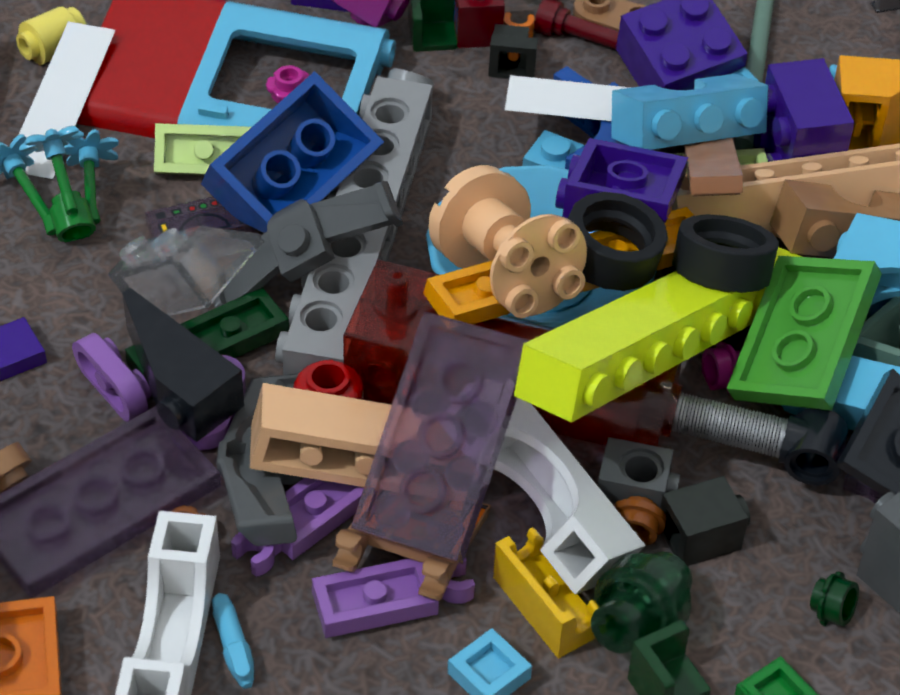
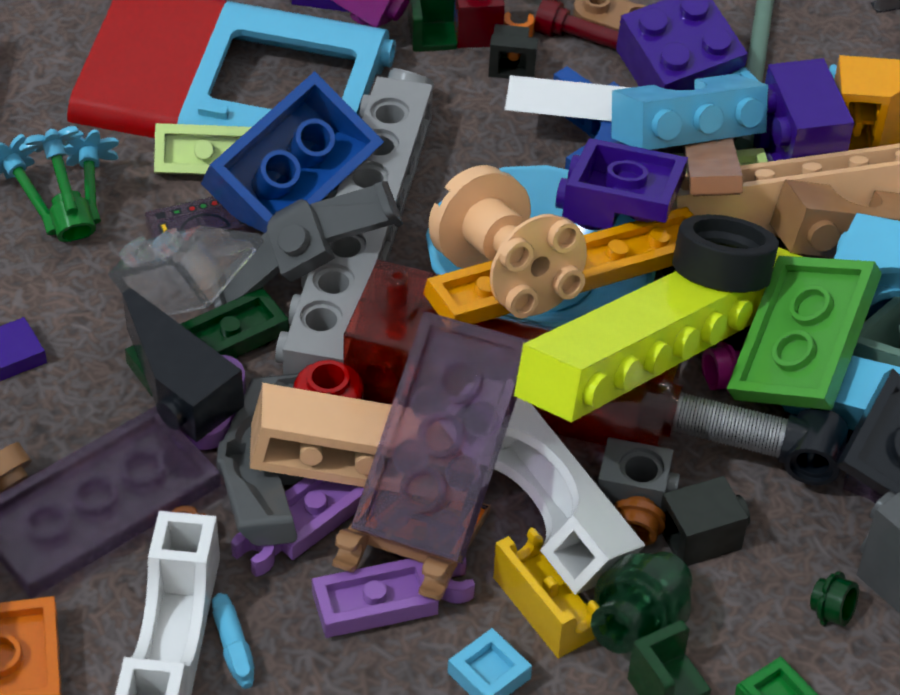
light yellow brick [16,6,87,65] -> none
white sticker [19,21,116,180] -> none
medium lavender plate [72,333,151,422] -> none
dark pink plate [266,65,310,103] -> none
medium azure plate [522,130,584,169] -> none
black tyre [568,192,668,291] -> none

